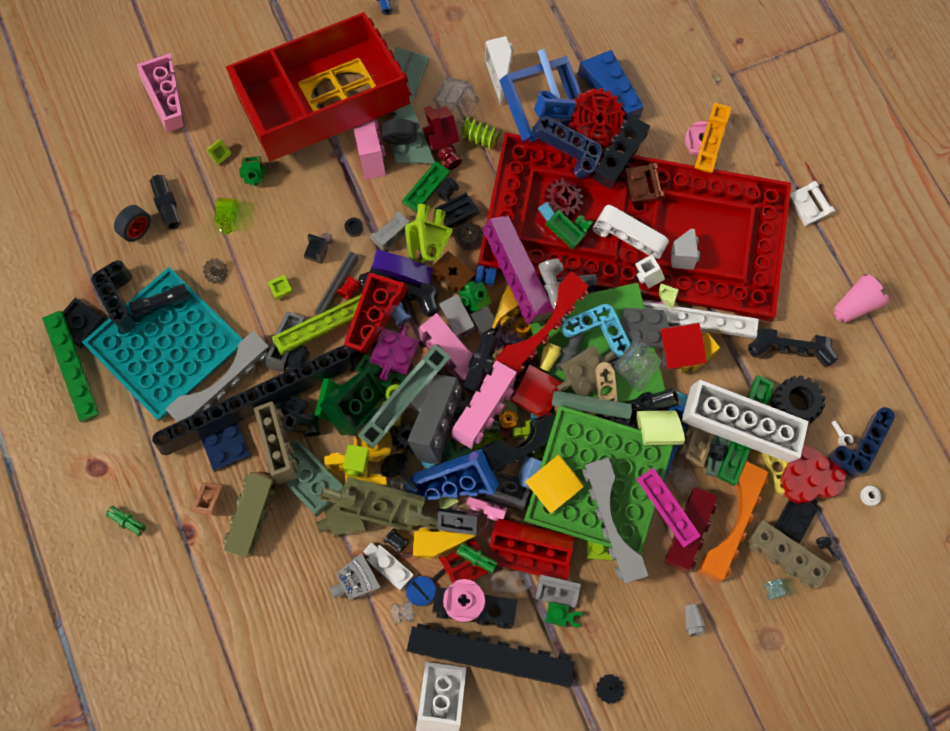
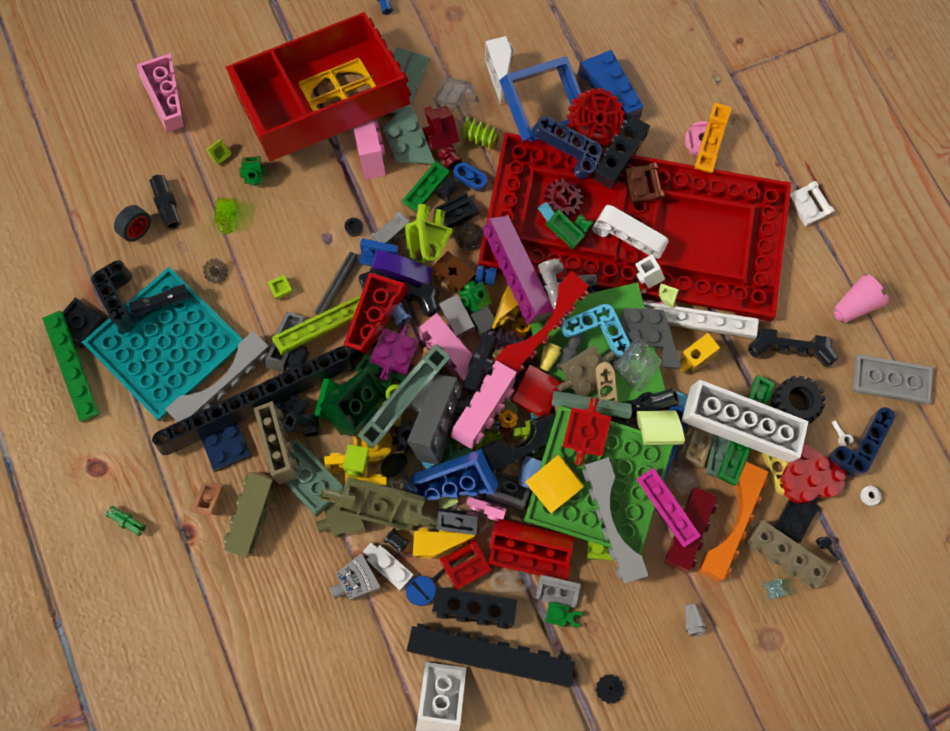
black panel [304,234,328,264] -> none
red bush [337,276,361,301] -> none
black tyre [382,119,417,145] -> none
clear wheel [391,601,414,625] -> none
bright pink plate [443,579,485,622] -> none
green pin [456,543,498,574] -> none
blue plate [534,91,577,120] -> none
light blue bar [538,49,567,122] -> none
red slope [660,322,707,369] -> none
light grey slope [670,229,700,269] -> none
black plate [708,444,728,462] -> none
none -> blue bracket [359,238,399,266]
none -> blue plate [454,163,487,191]
none -> red plate [562,397,611,466]
none -> light grey tile [852,354,933,405]

